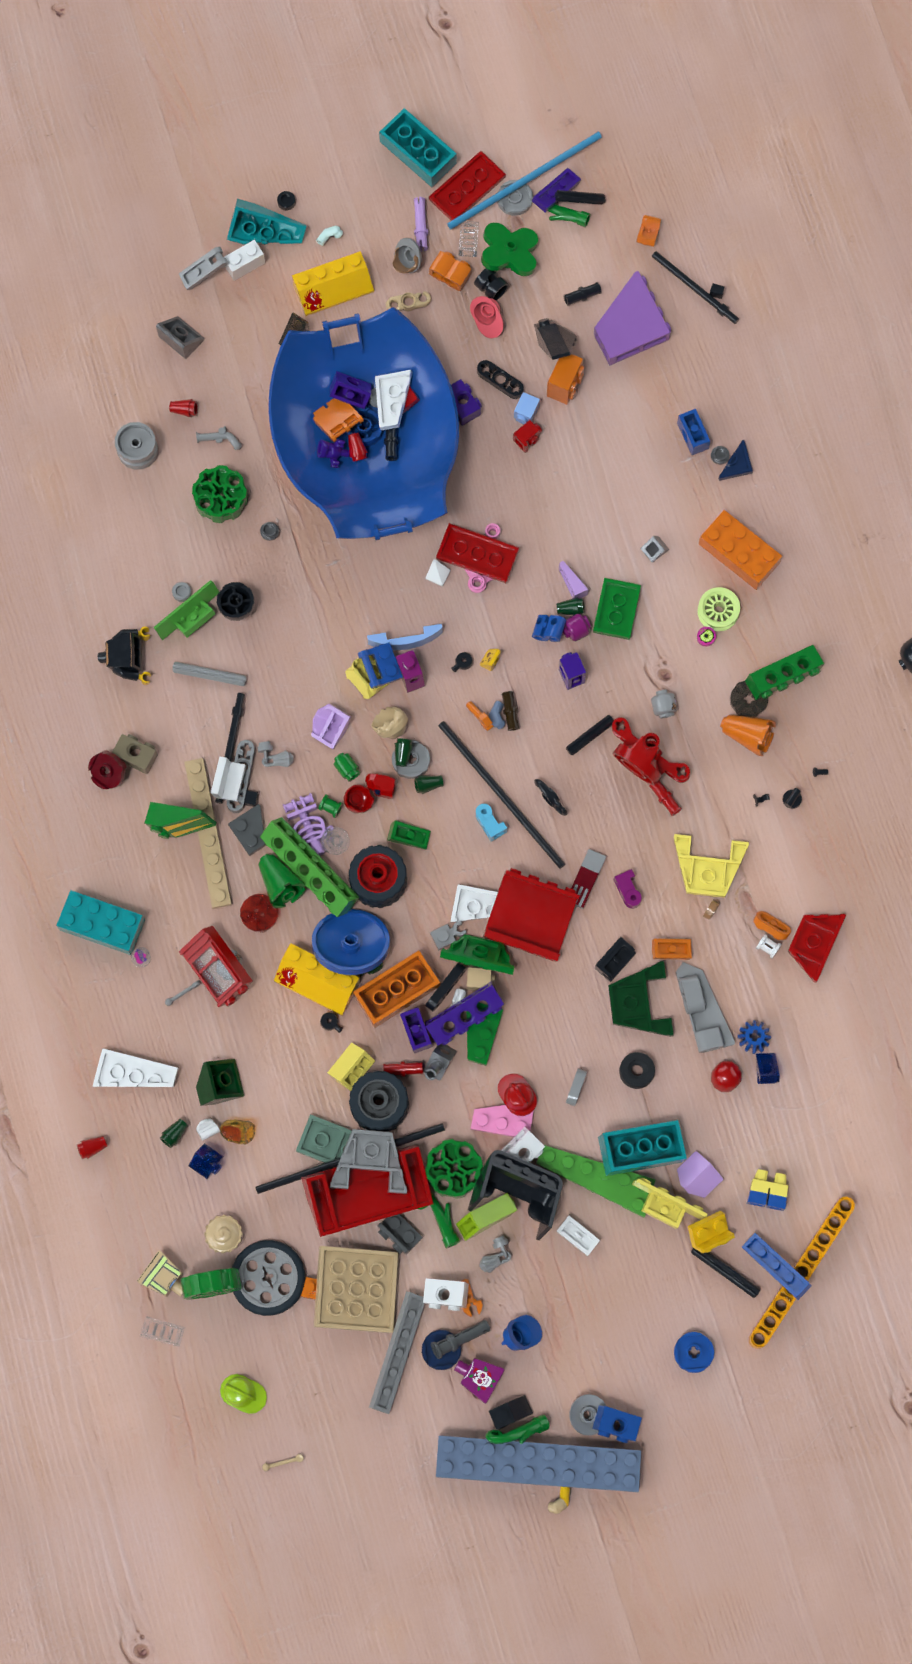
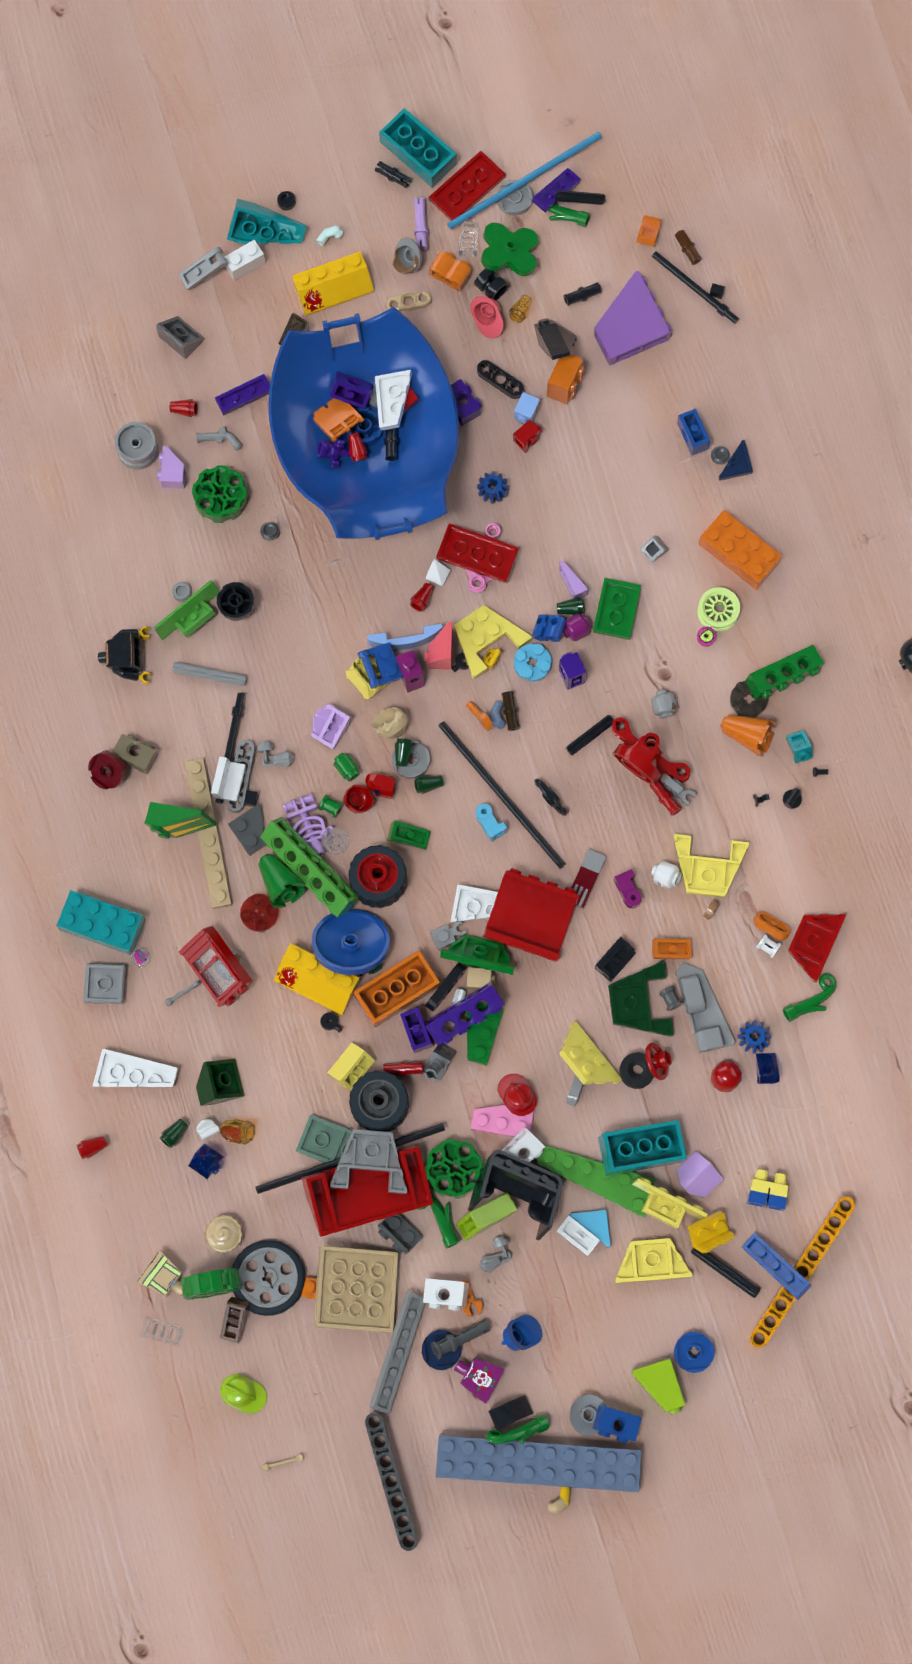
none -> light grey plate [83,964,125,1004]
none -> lavender slope [157,446,186,488]
none -> dark purple plate [214,374,270,415]
none -> reddish brown slope [220,1297,250,1344]
none -> dark grey beam [365,1413,418,1551]
none -> black pin [375,161,411,188]
none -> red cone [410,583,434,612]
none -> coral slope [425,622,453,670]
none -> light yellow wing [453,605,532,680]
none -> blue gear [477,471,509,504]
none -> clear yellow cone [509,295,532,323]
none -> medium azure plate [514,644,551,682]
none -> light yellow wing [559,1021,622,1085]
none -> medium azure tile [570,1210,611,1247]
none -> light yellow wing [615,1238,692,1284]
none -> lime slope [631,1359,685,1415]
none -> red piece [645,1043,672,1080]
none -> white head [651,861,682,889]
none -> dark grey bush [659,986,683,1011]
none -> light grey plate [663,776,696,806]
none -> reddish brown axle [675,230,702,265]
none -> green plant [782,973,836,1022]
none -> teal bracket [786,730,813,763]

